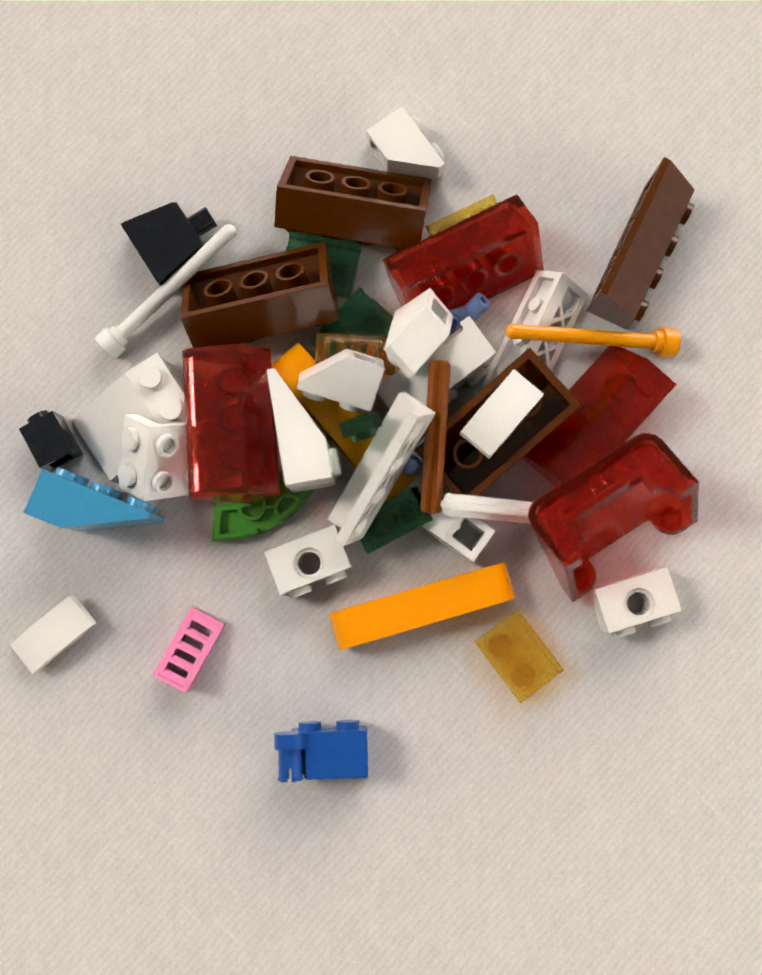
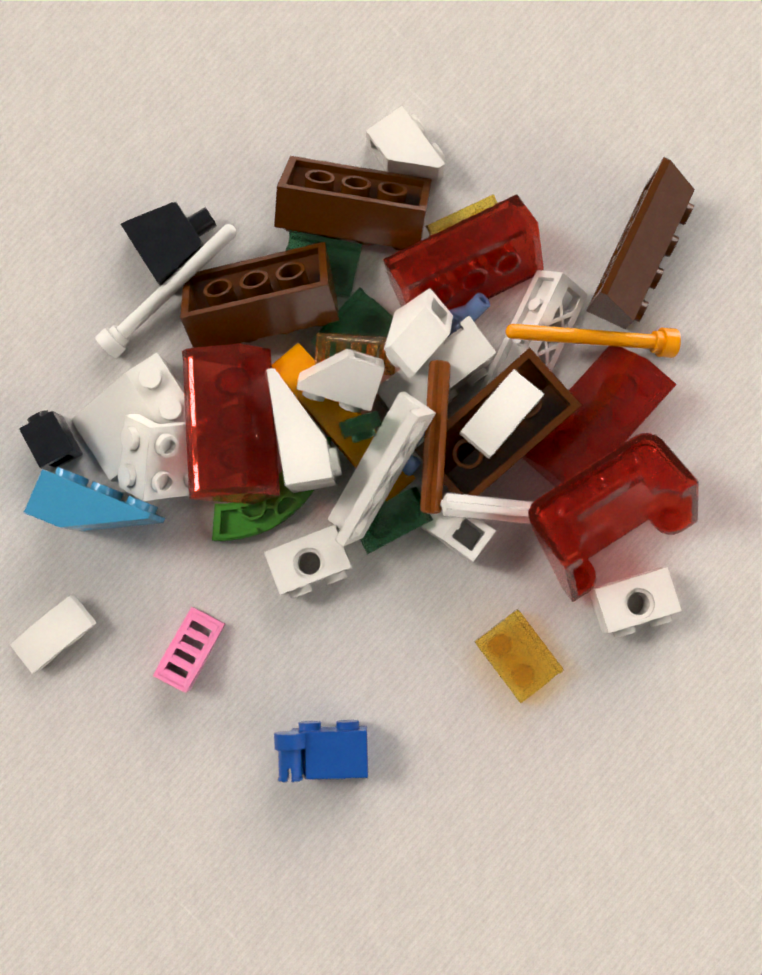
light orange beam [328,562,516,650] -> none

